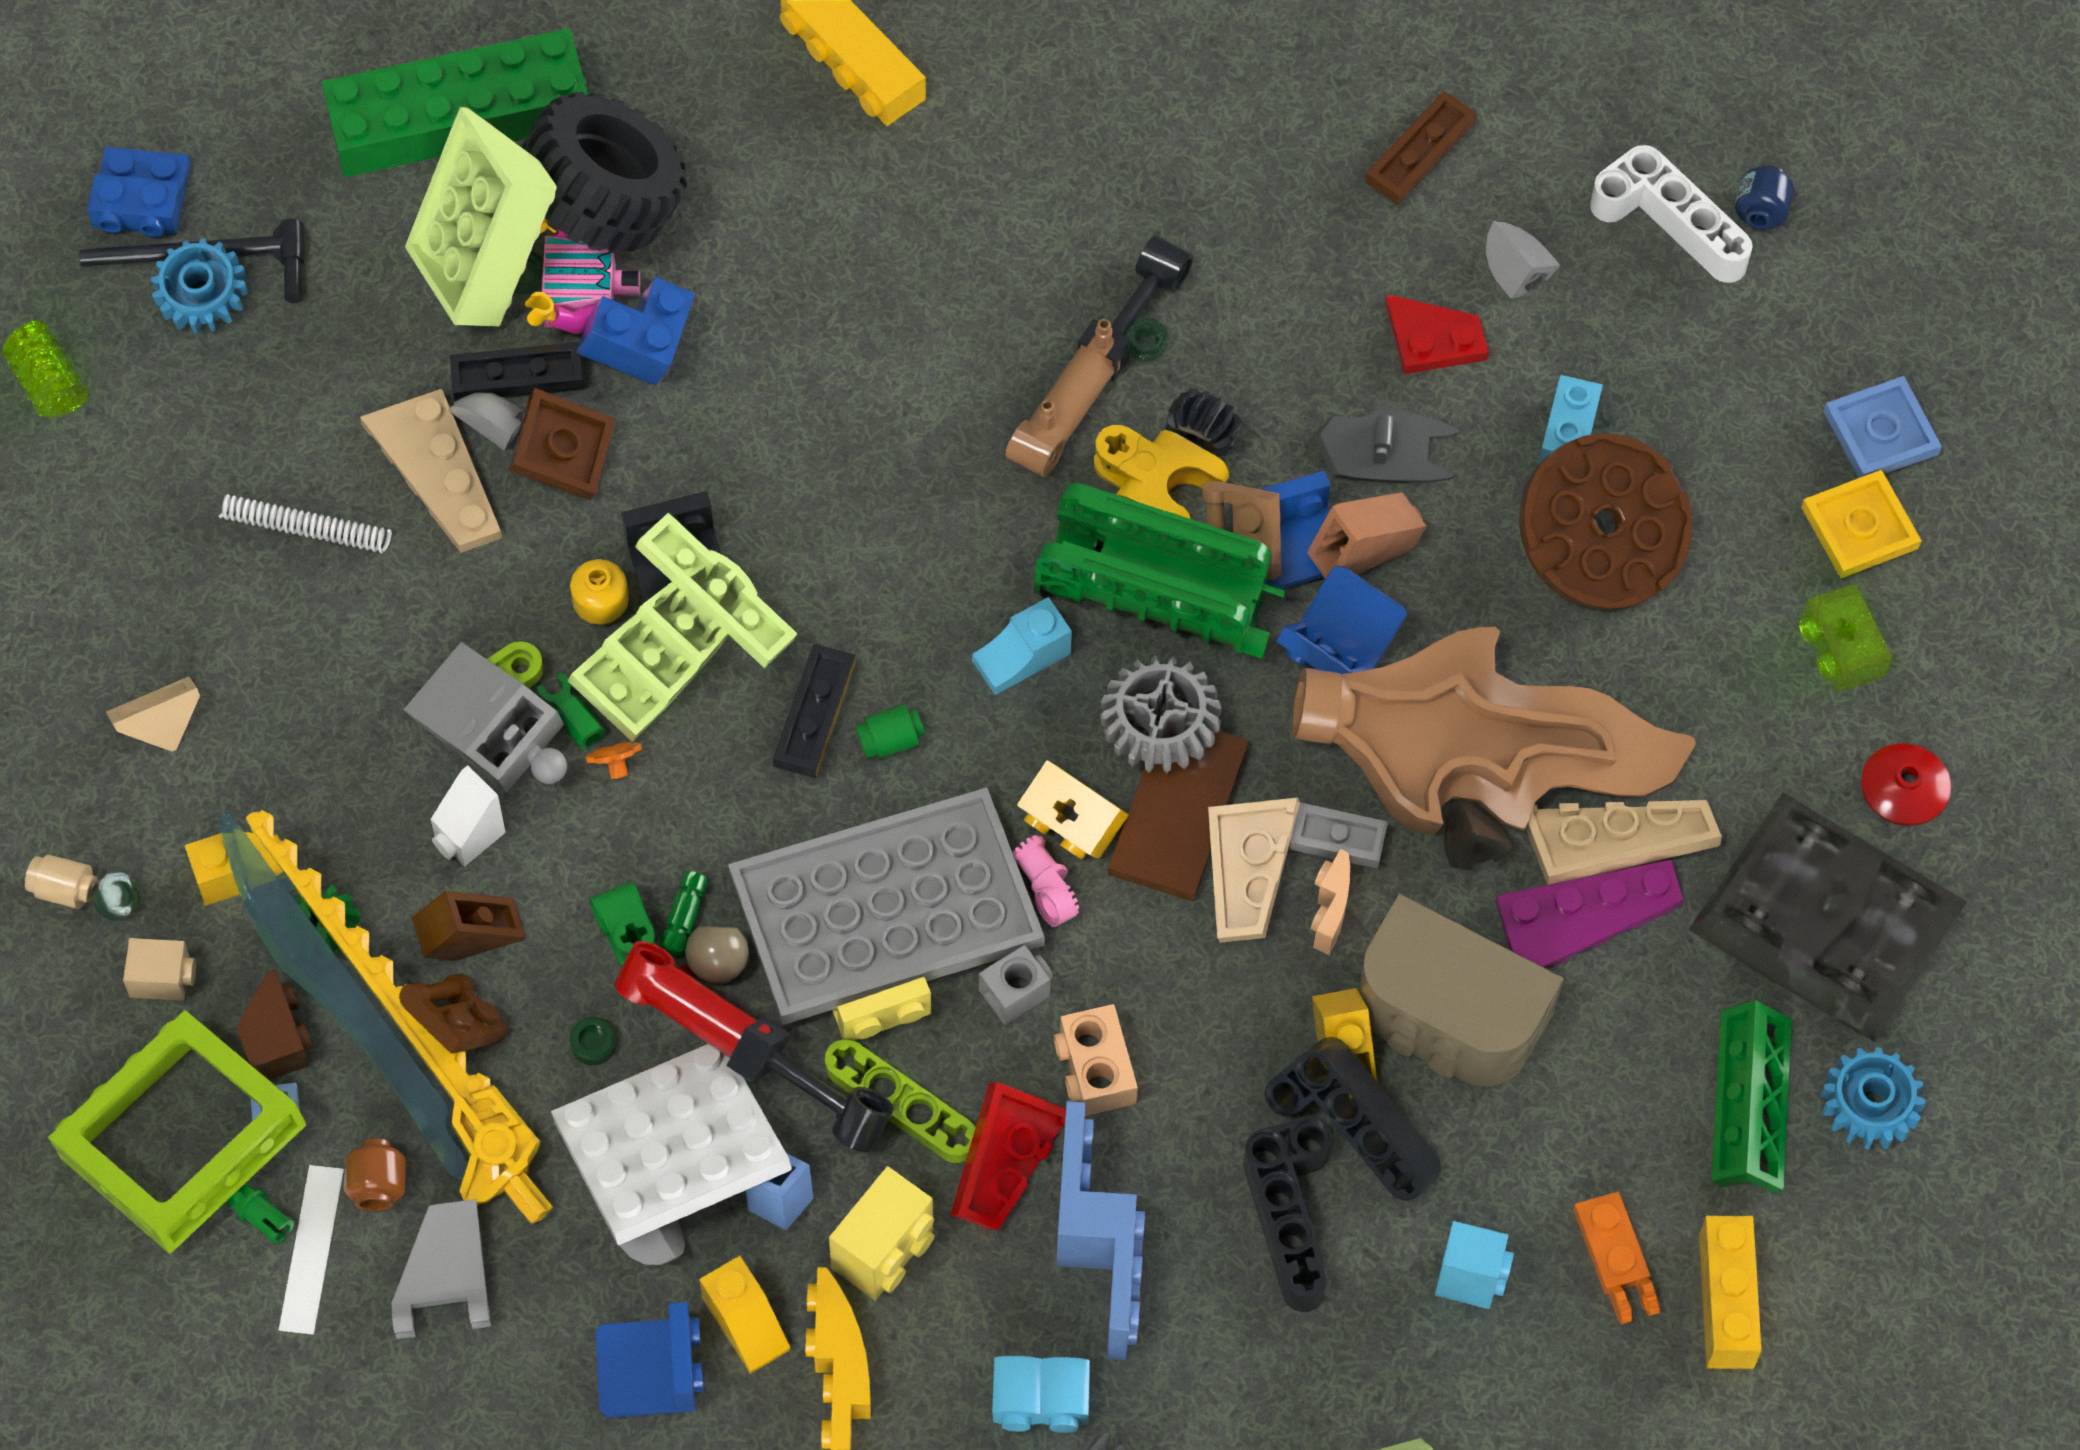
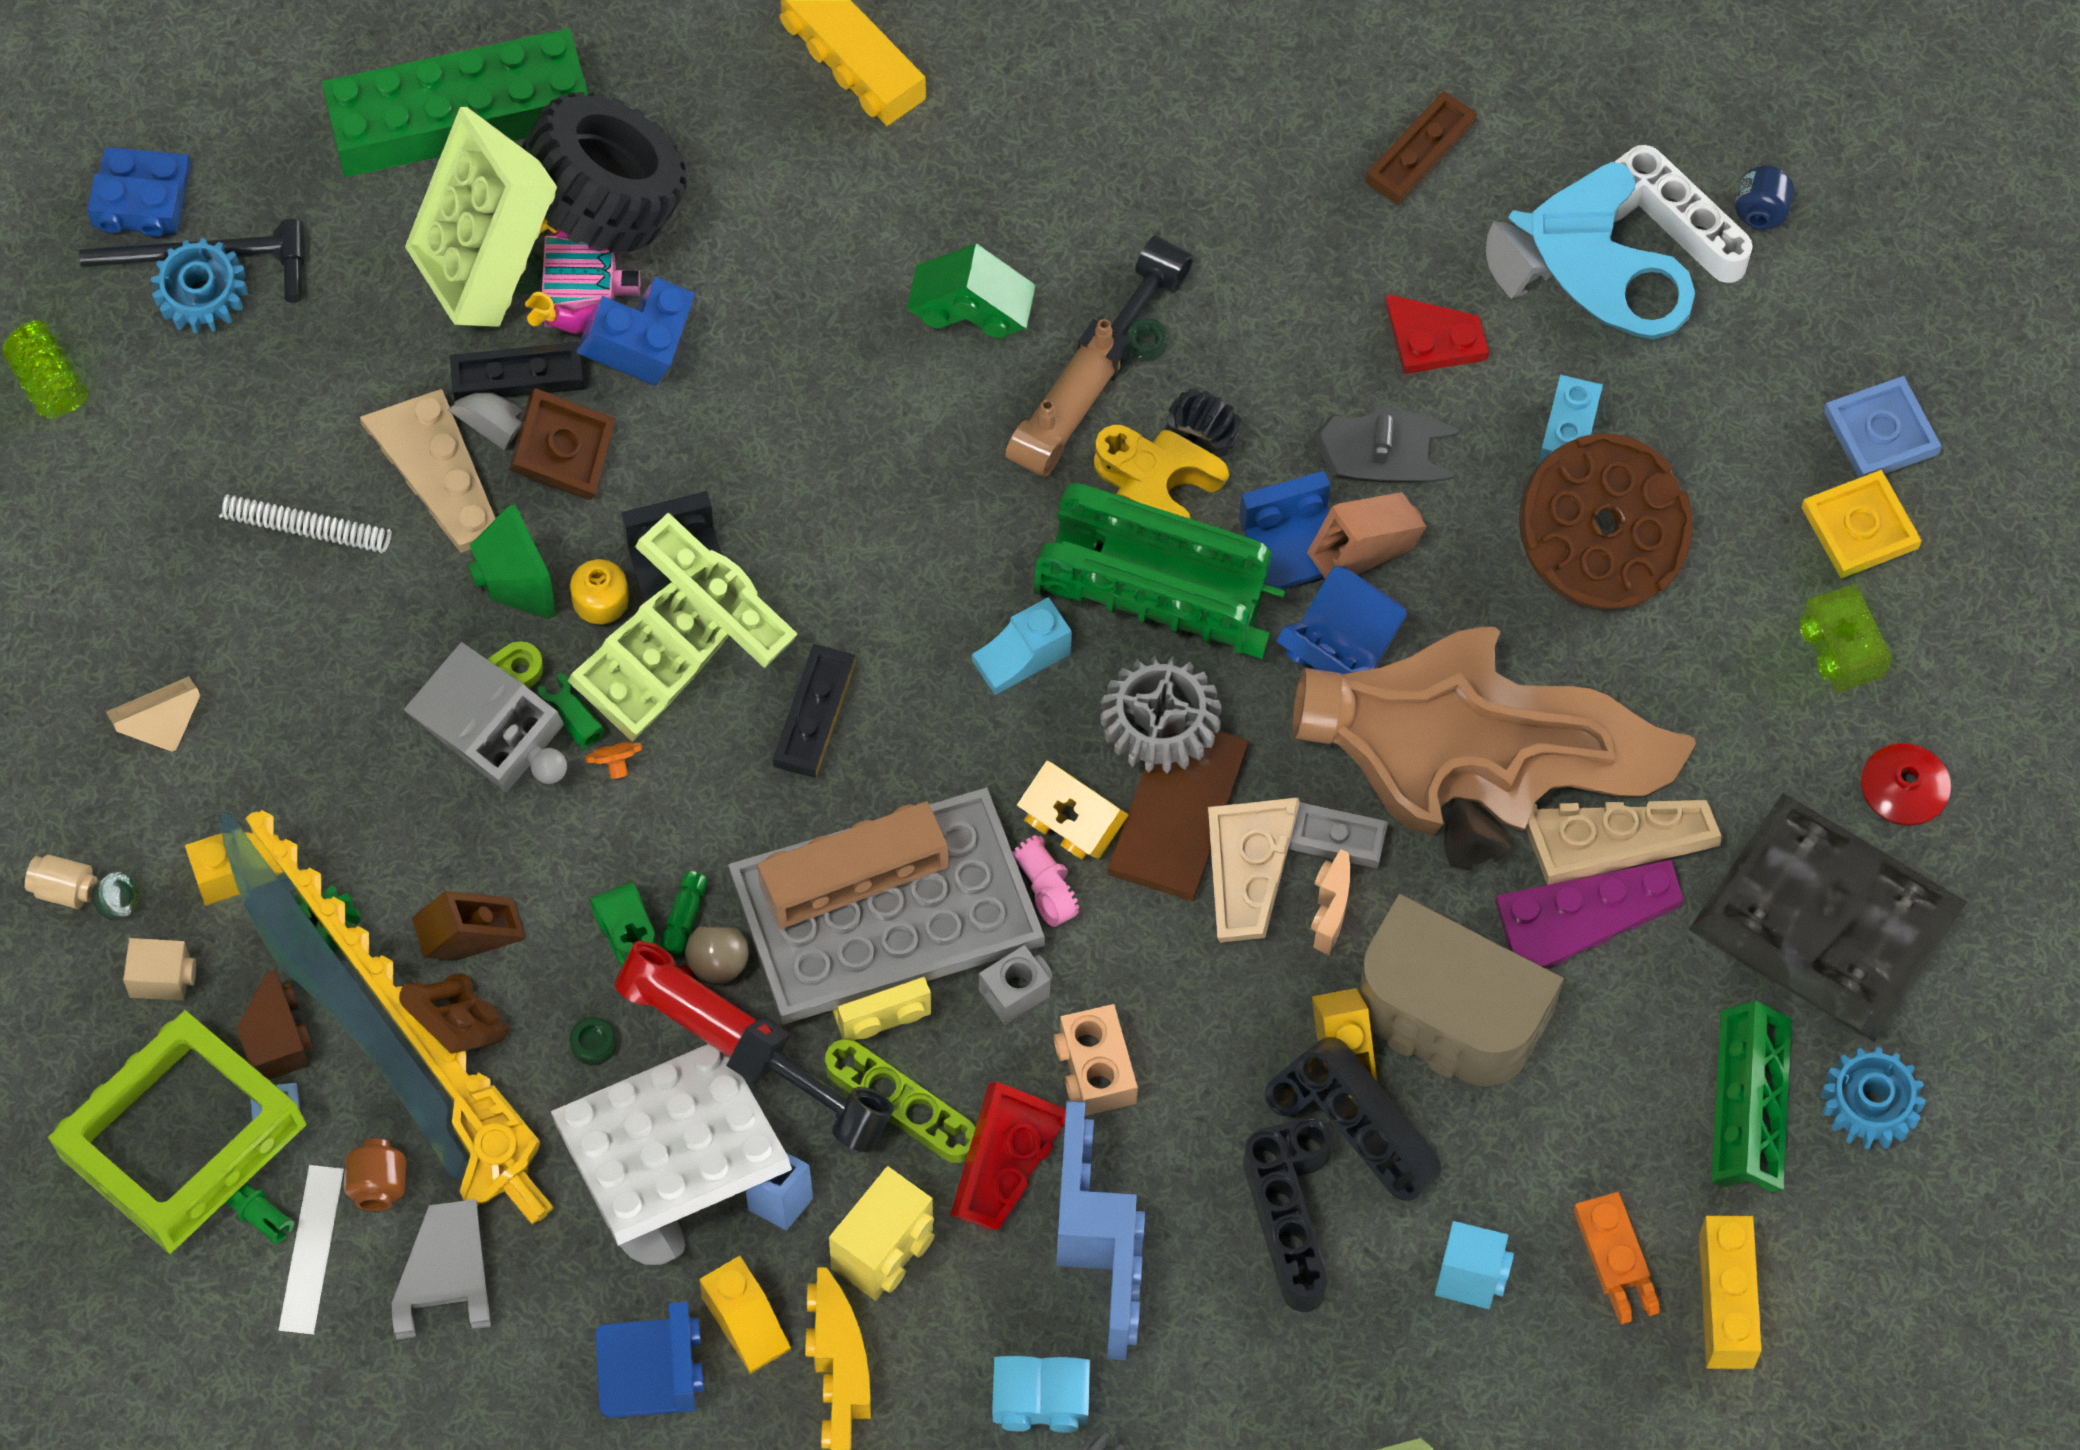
white slope [431,766,505,867] -> none
green brick [855,703,925,759] -> none
medium nougat plate [1202,481,1282,581] -> none
none -> green slope [466,504,556,619]
none -> medium nougat brick [757,801,949,930]
none -> green brick [907,243,1036,338]
none -> medium azure animal [1508,162,1695,340]

